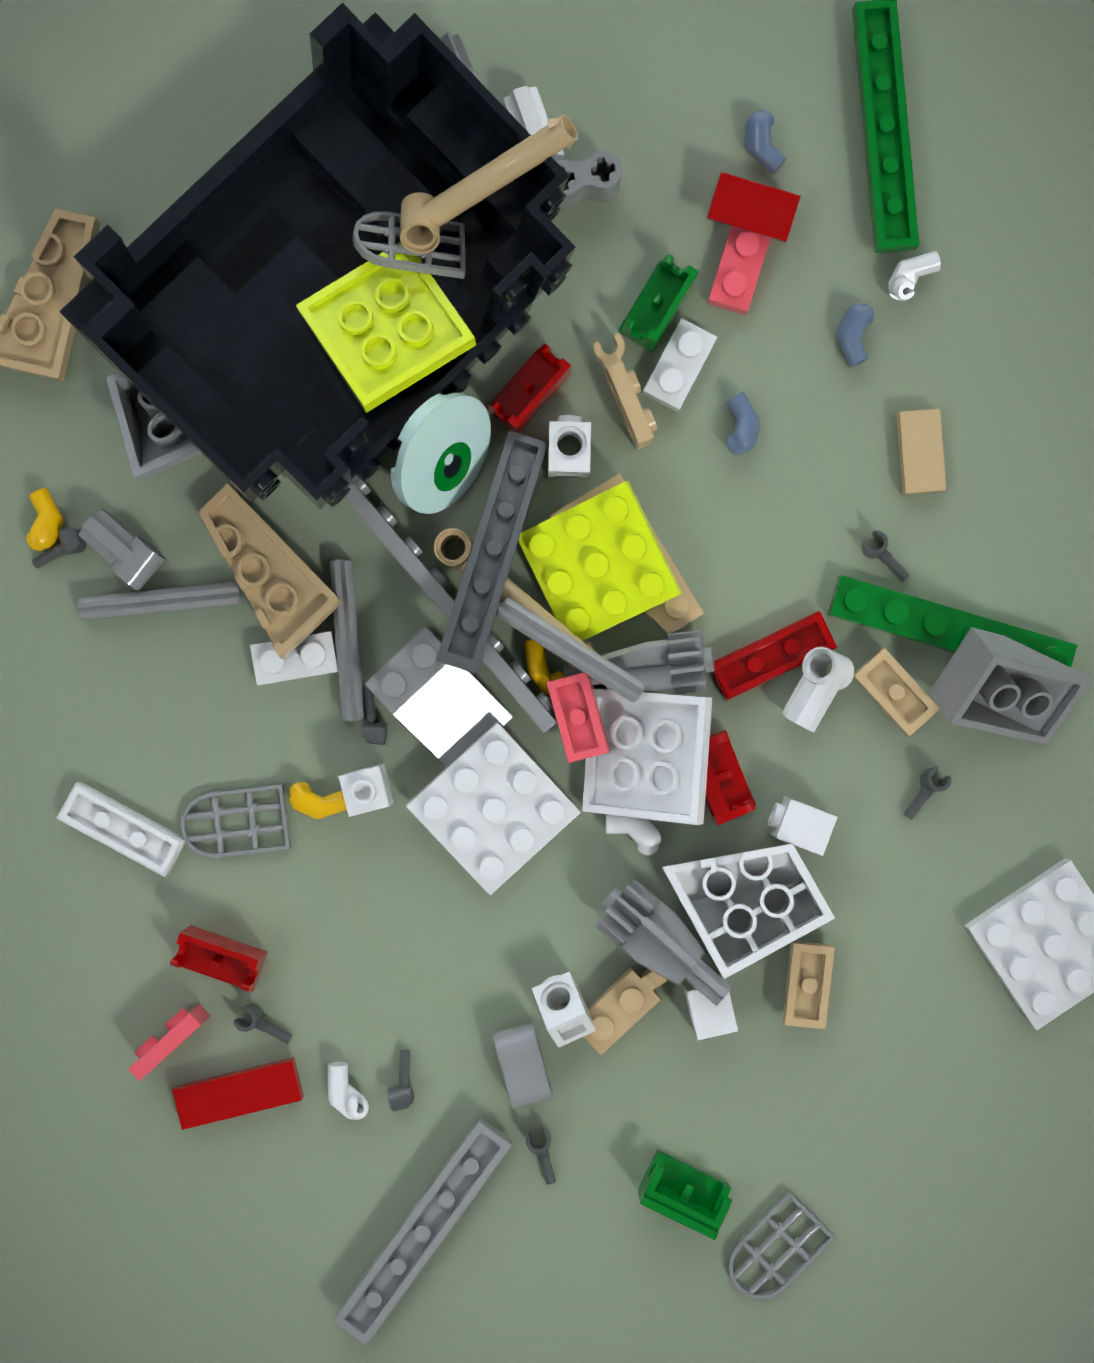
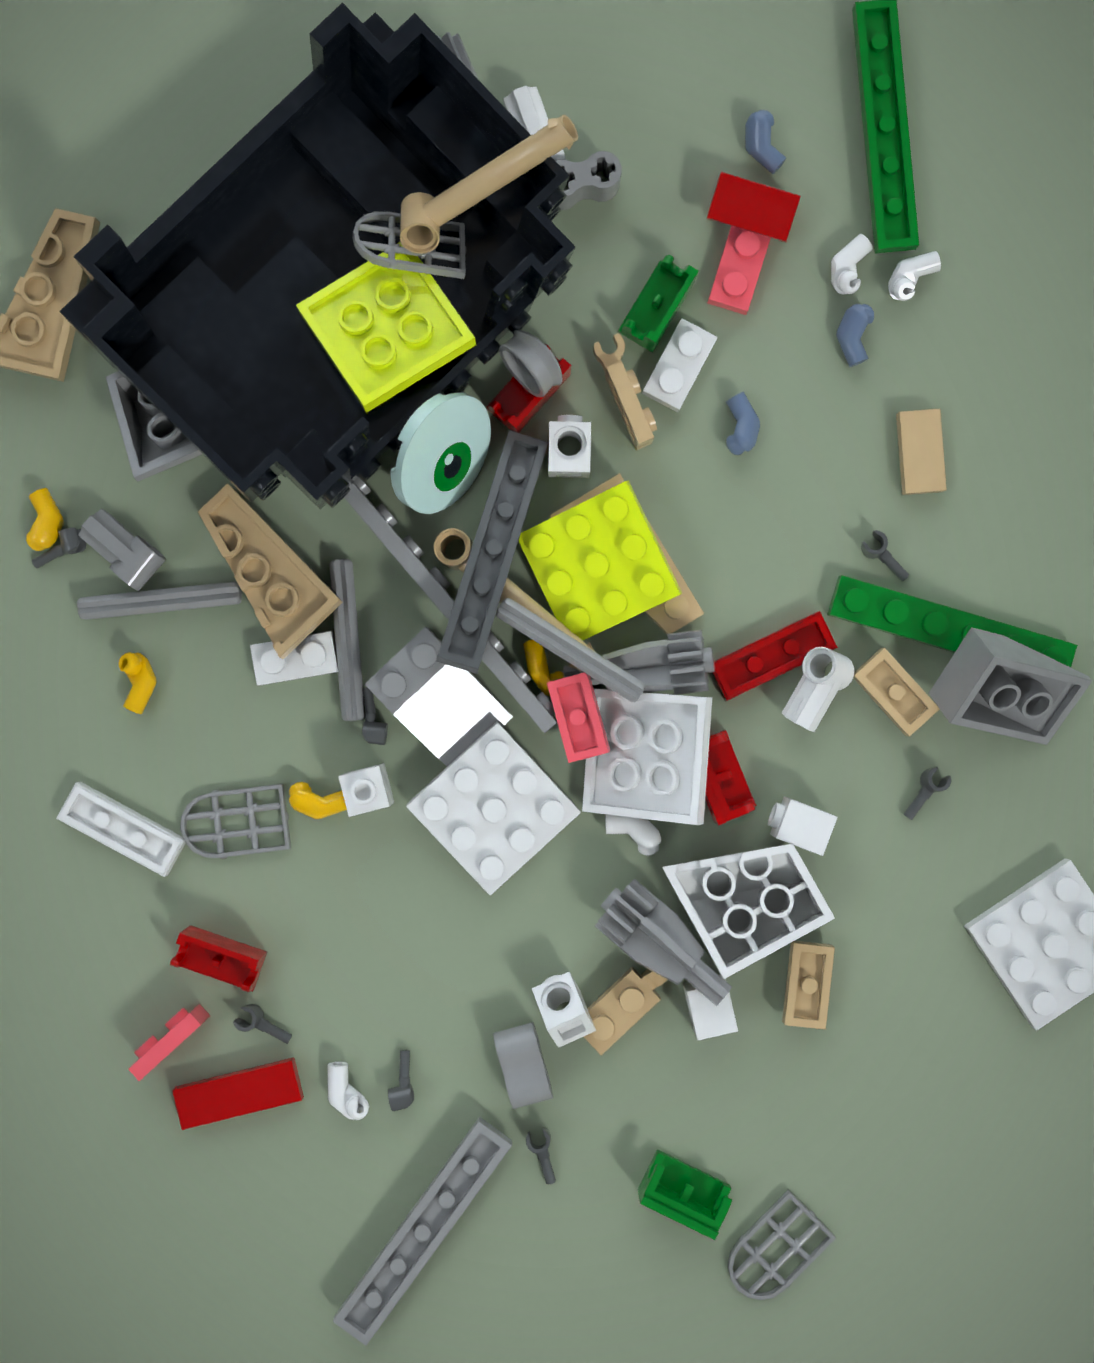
none -> yellow arm [119,652,157,714]
none -> light grey piece [499,330,563,397]
none -> white arm [831,234,873,295]

